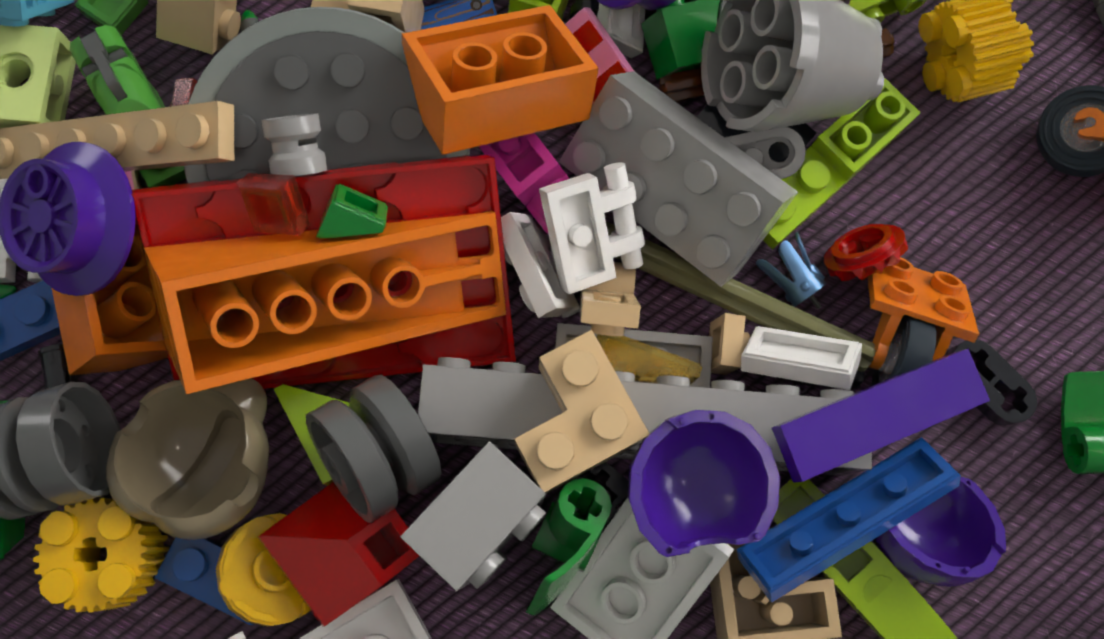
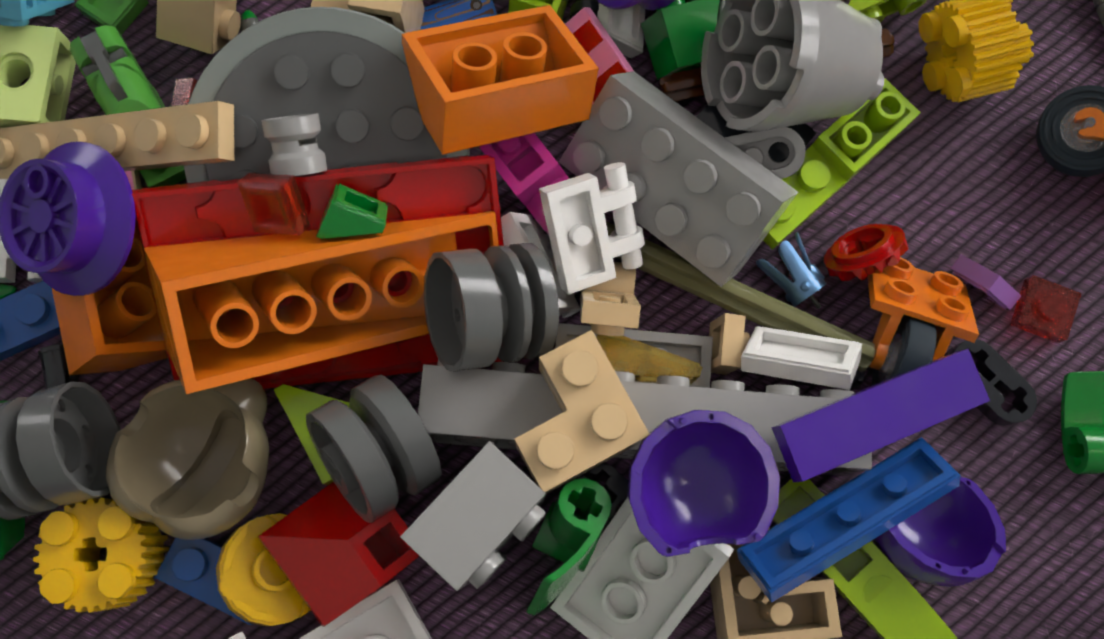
none -> dark grey wheel [424,243,559,372]
none -> medium lavender tile [950,254,1021,310]
none -> clear red plate [1010,275,1082,343]

